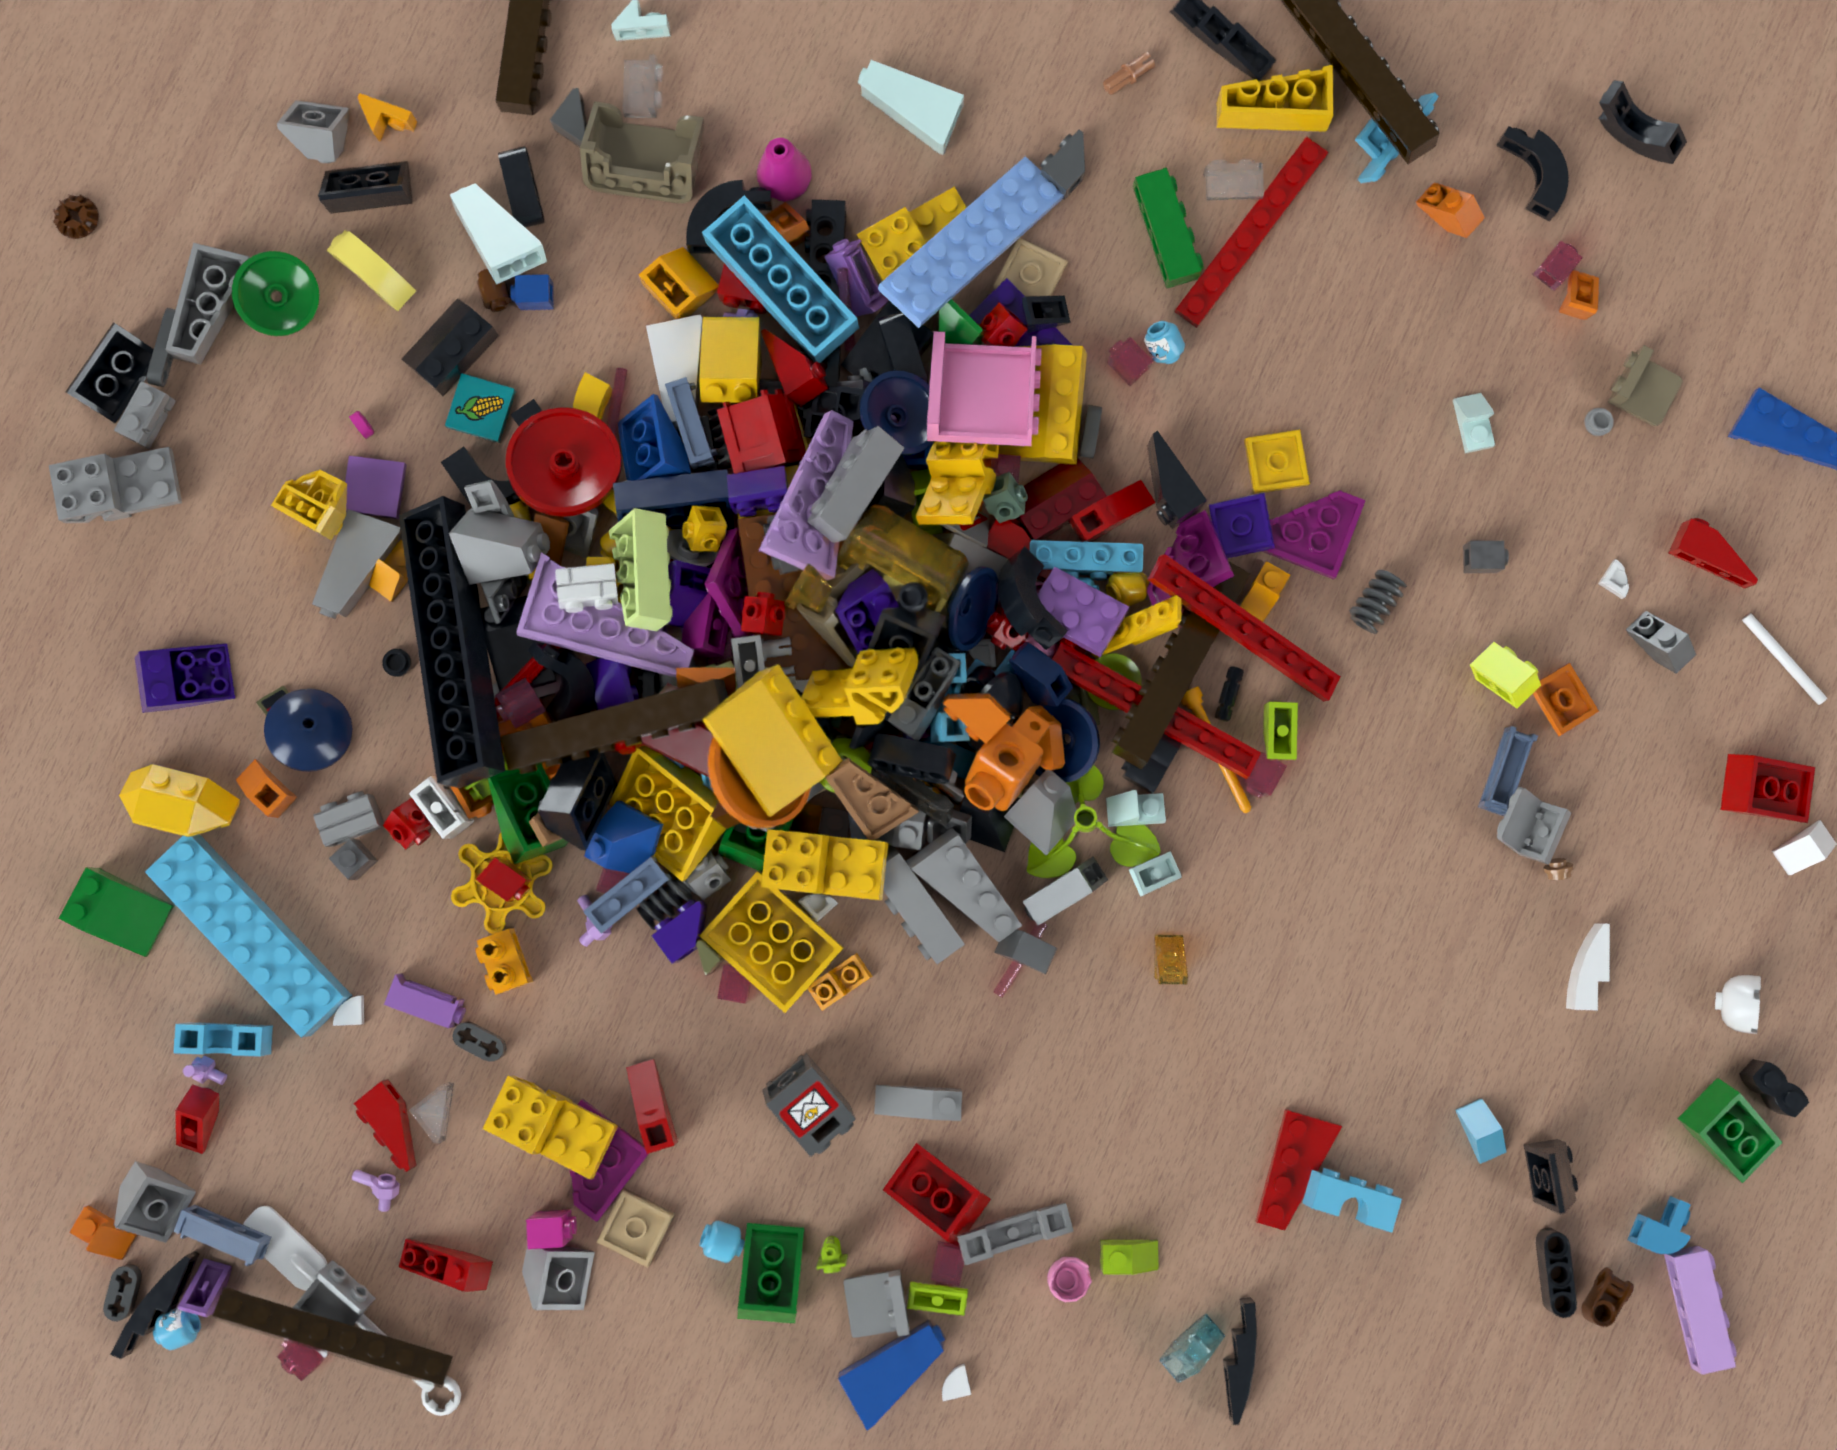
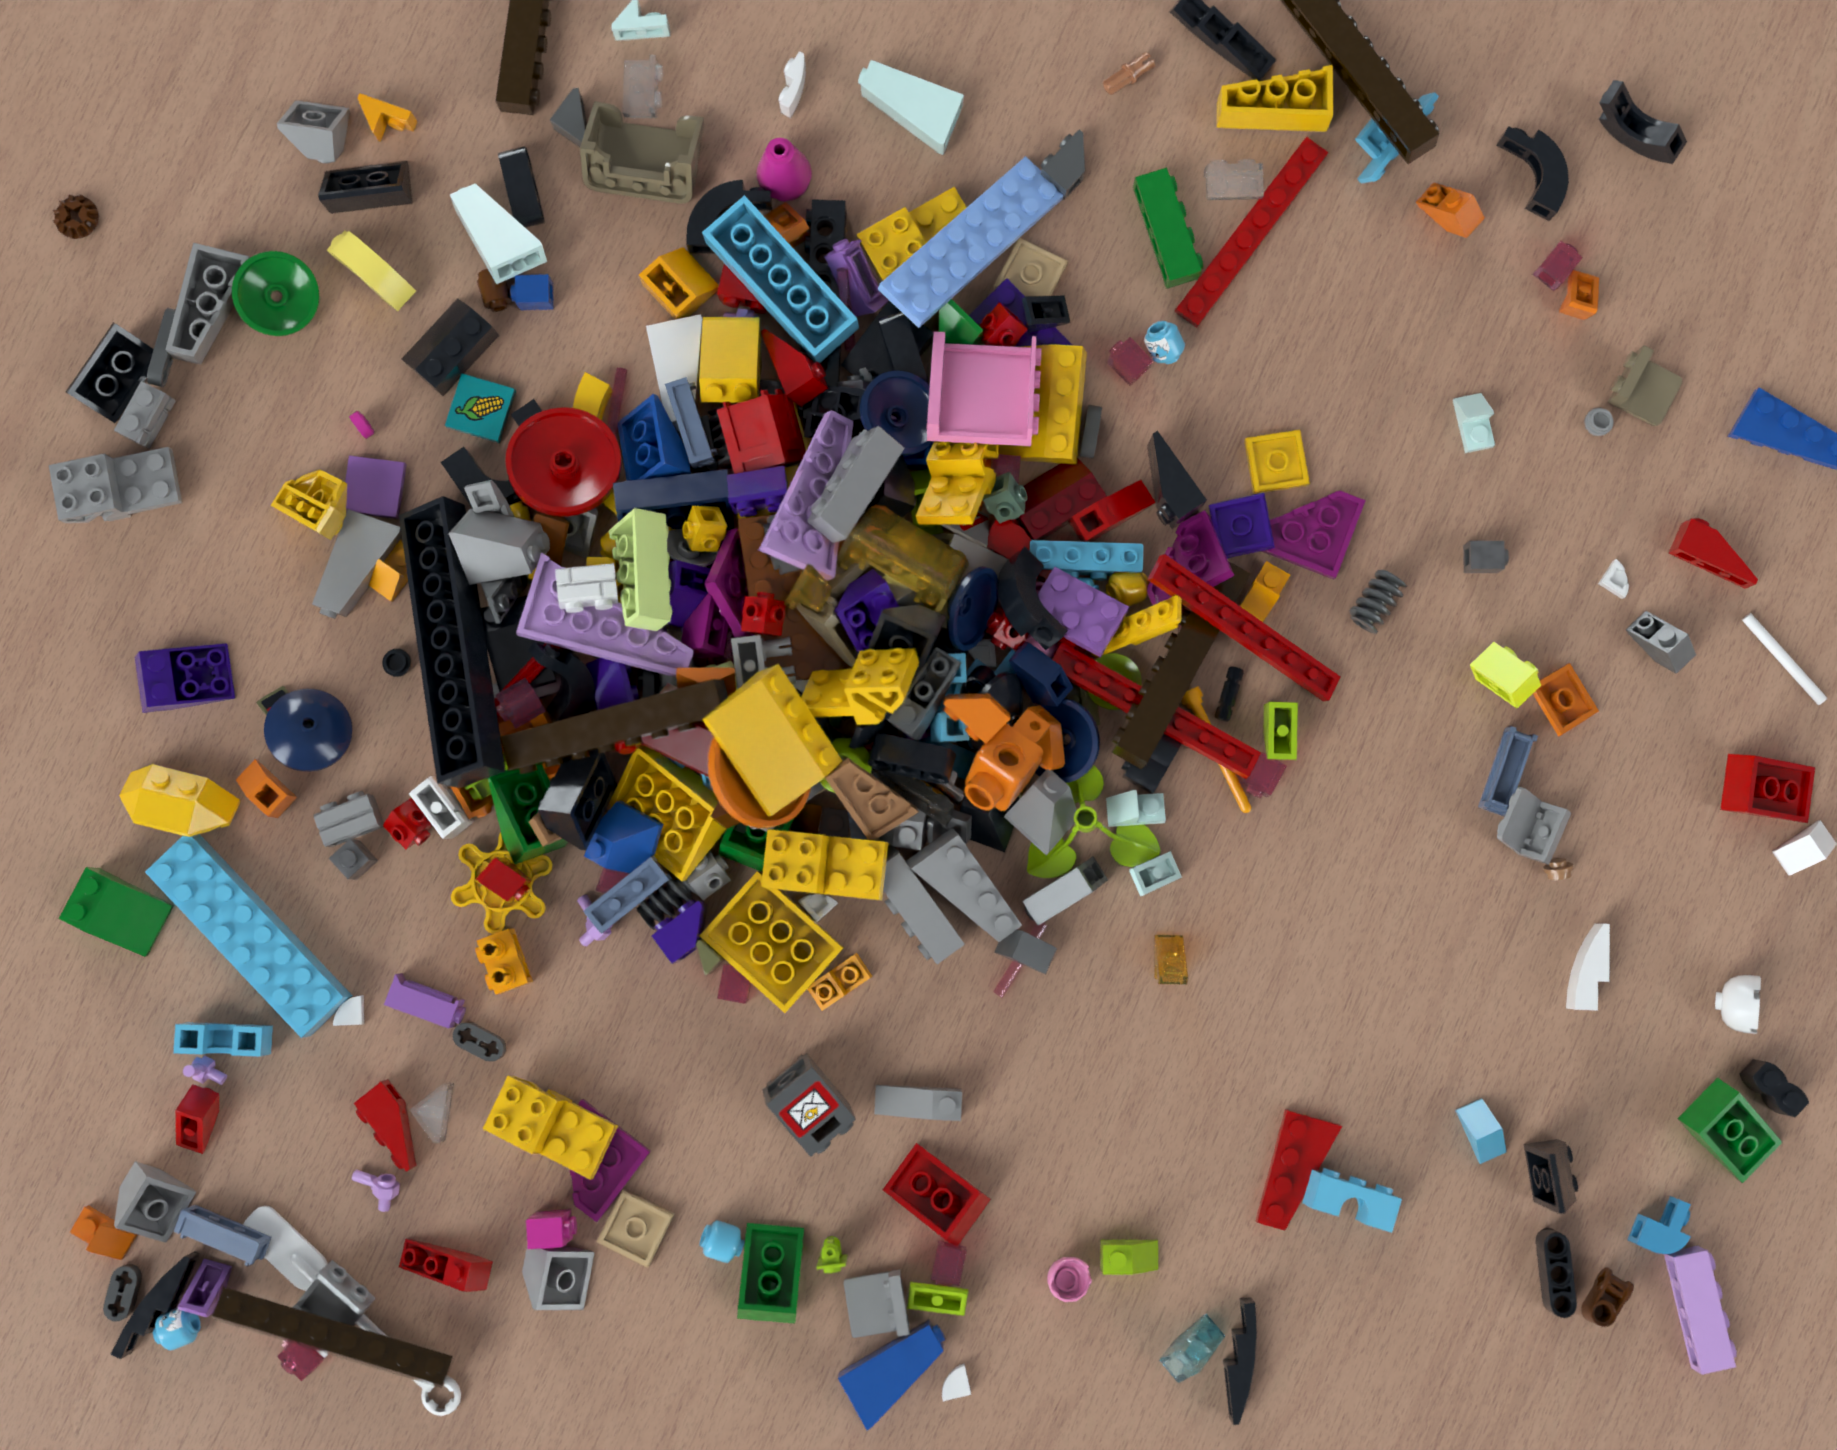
red slope [626,1059,678,1154] -> none
black plate [899,582,928,612] -> none
light grey slope [957,1203,1074,1265] -> none
none -> white slope [778,51,806,118]

